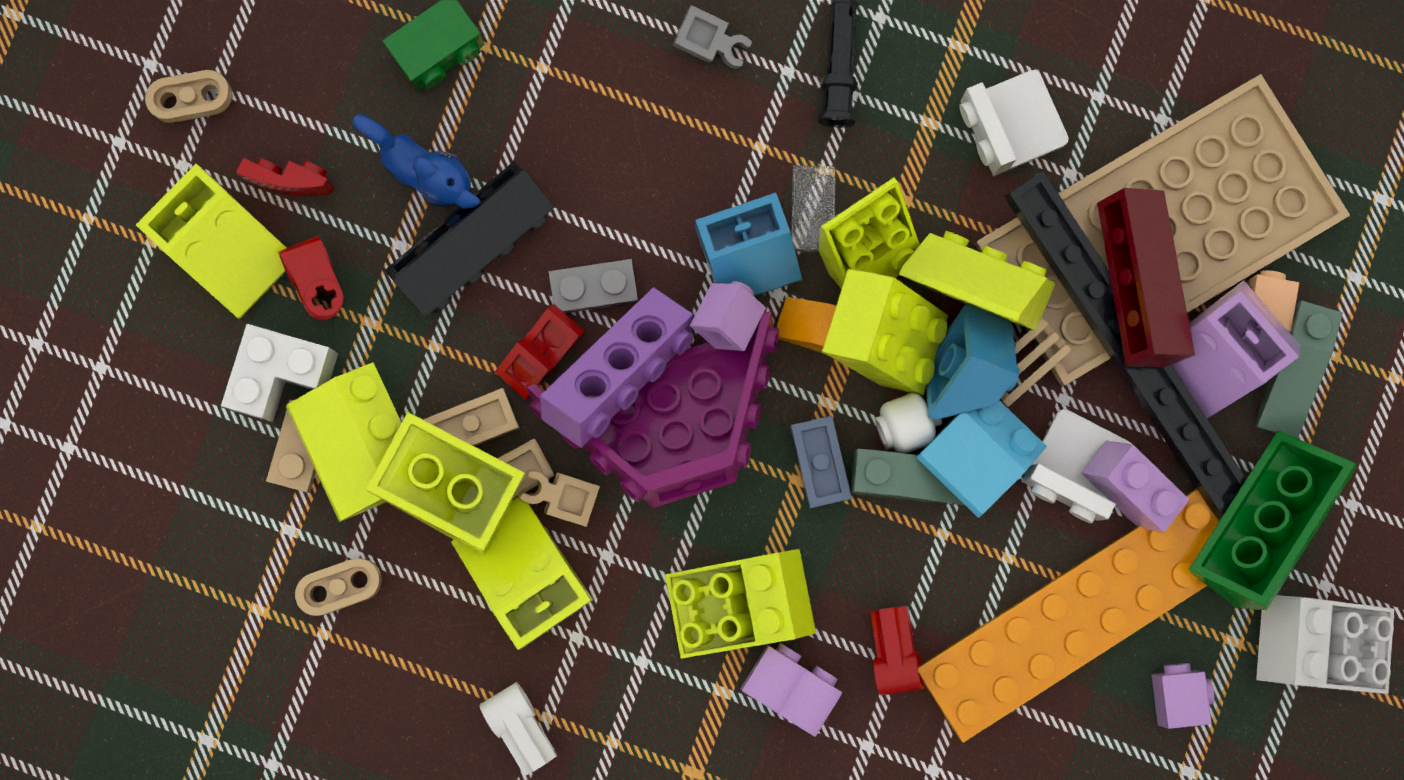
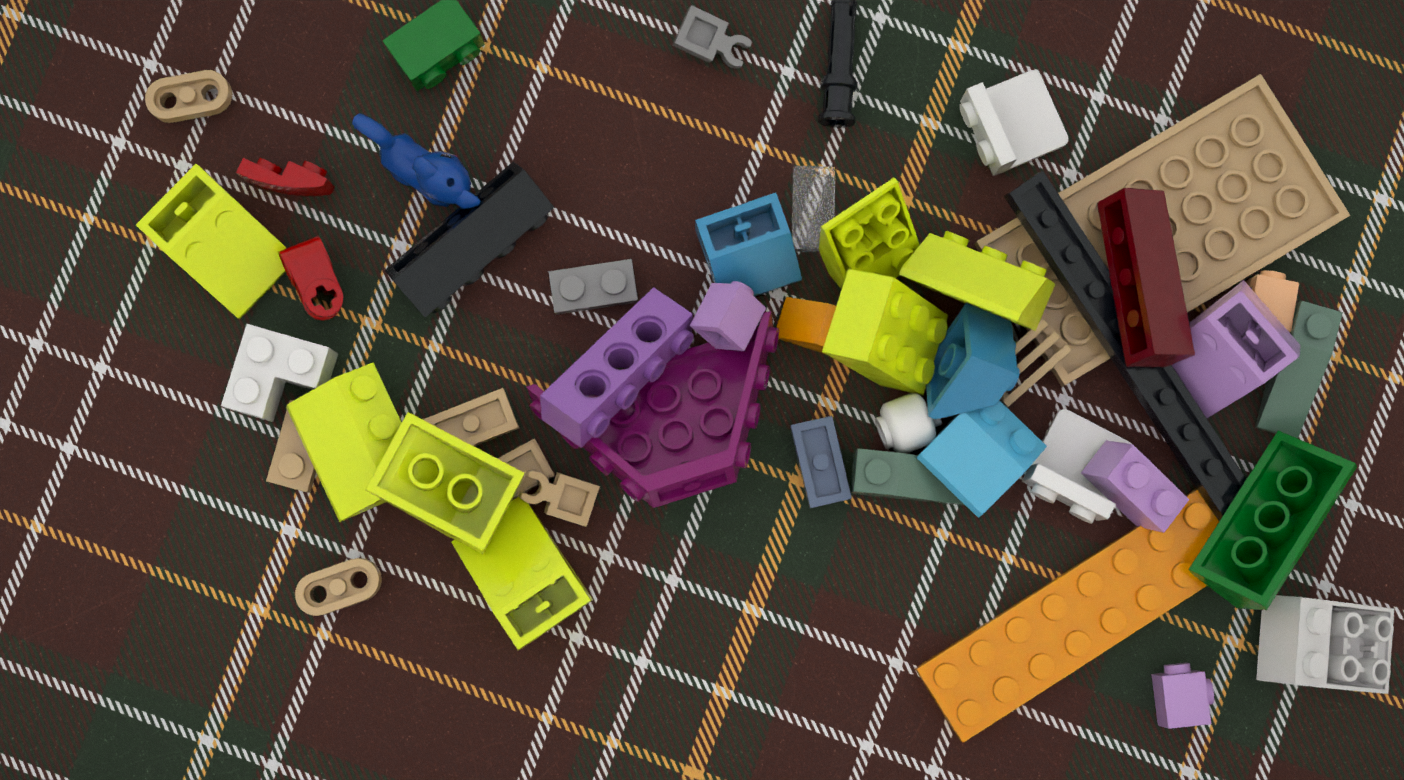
white piece [479,682,557,776] -> none
red slope [495,304,585,400] -> none
neon yellow slope [665,549,816,659] -> none
lavender brick [740,643,843,737] -> none
red piece [870,606,925,696] -> none

